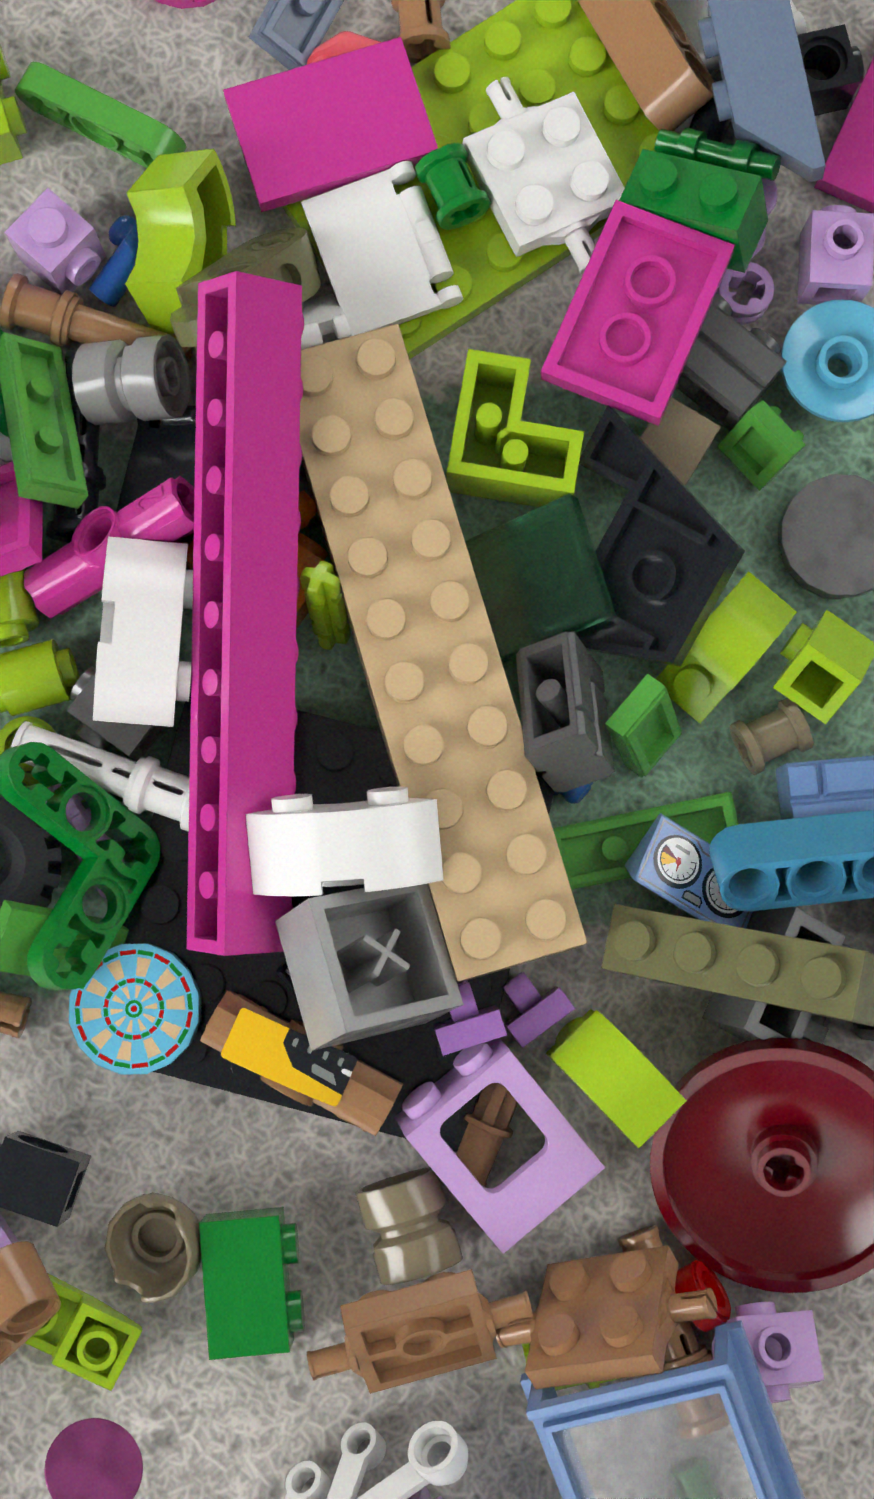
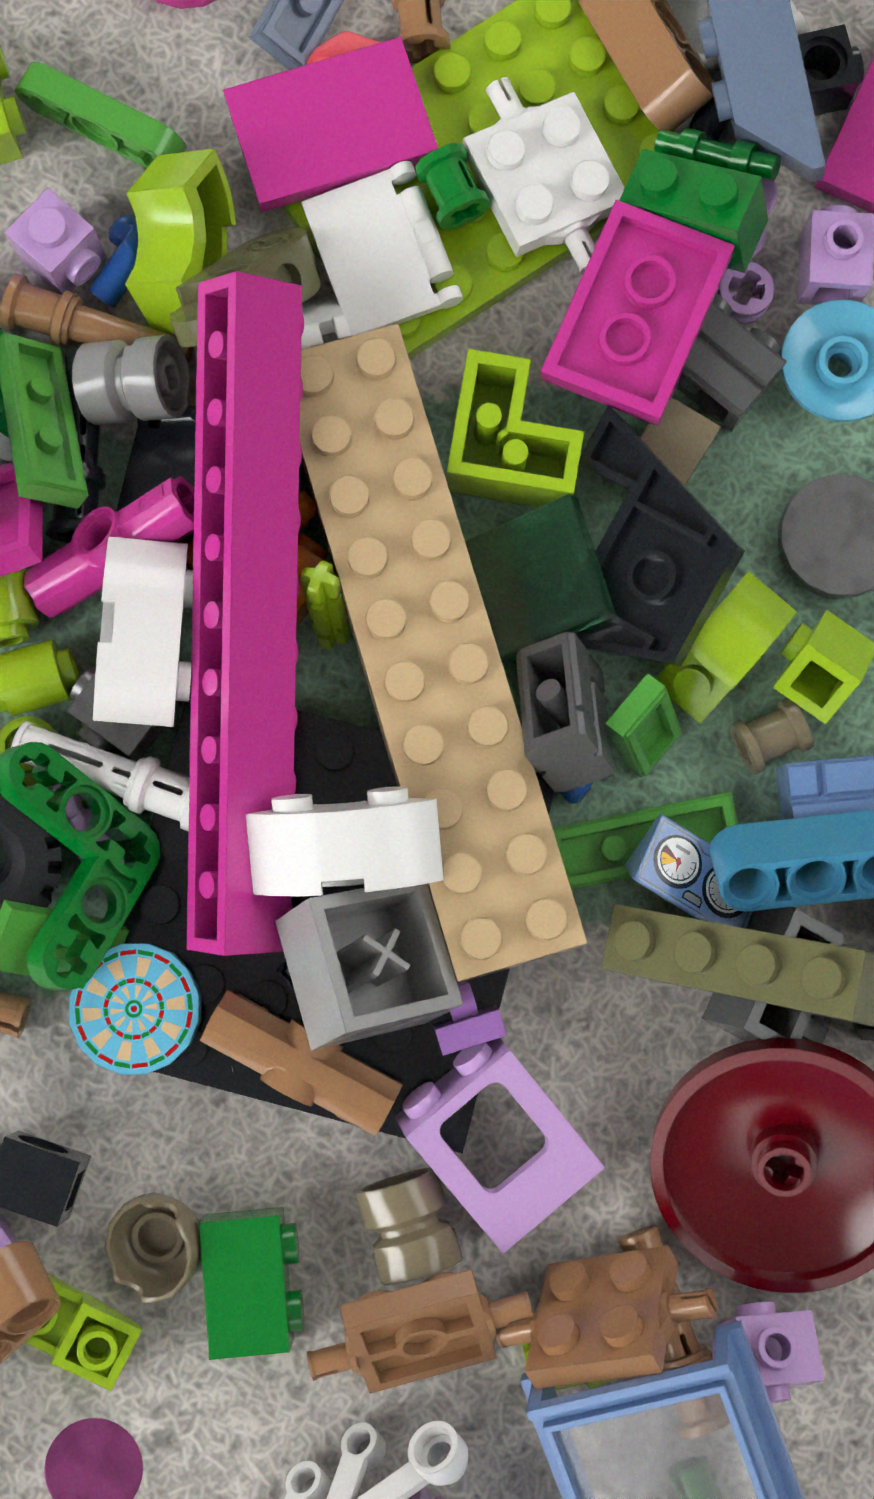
yellow sticker [221,1008,357,1106] -> none
medium nougat axle [456,1067,529,1187] -> none
medium lavender tile [502,972,575,1048] -> none
lime brick [545,1009,687,1148] -> none
red tile [675,1260,731,1332] -> none
bright green tile [717,400,806,491] -> none

